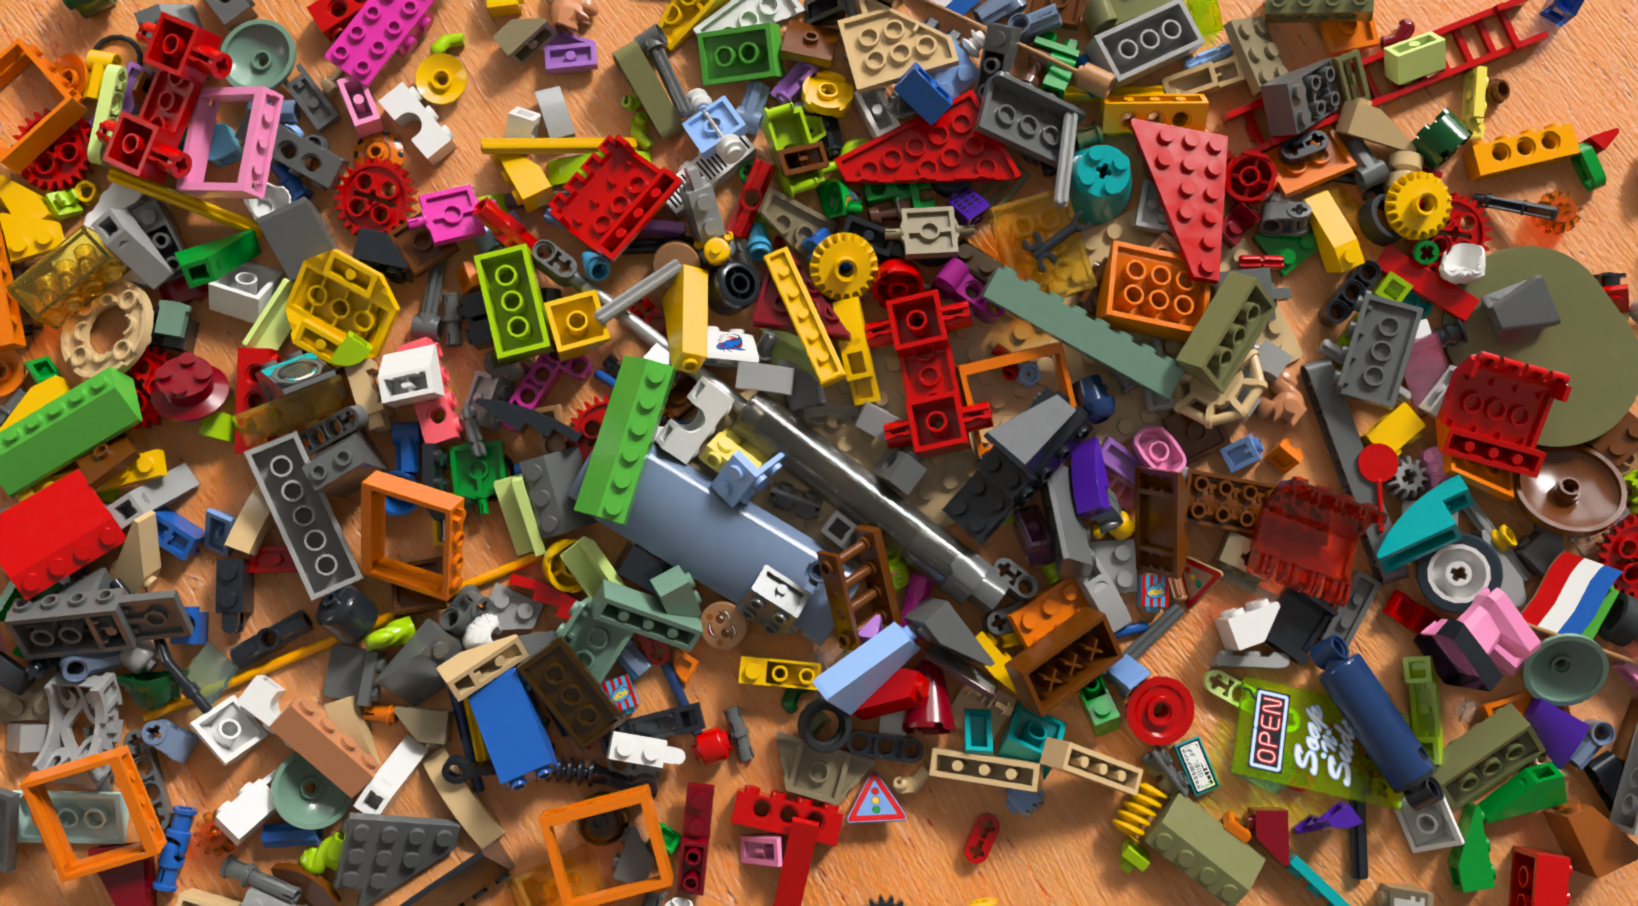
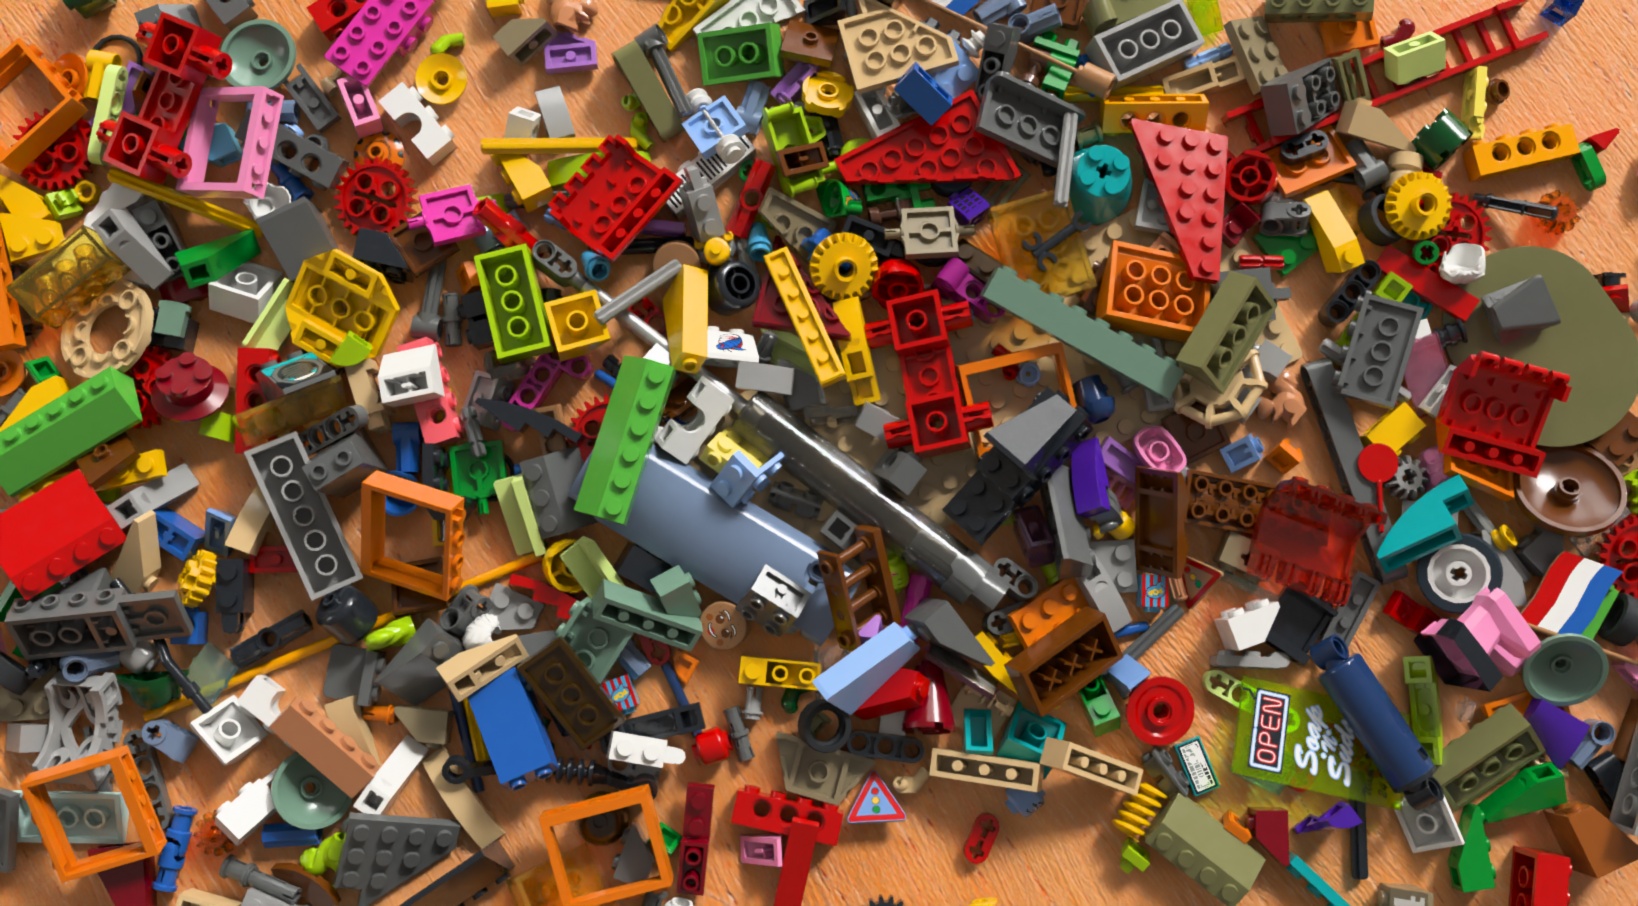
none -> yellow gear [177,549,217,608]
none -> light grey pin [742,686,764,720]

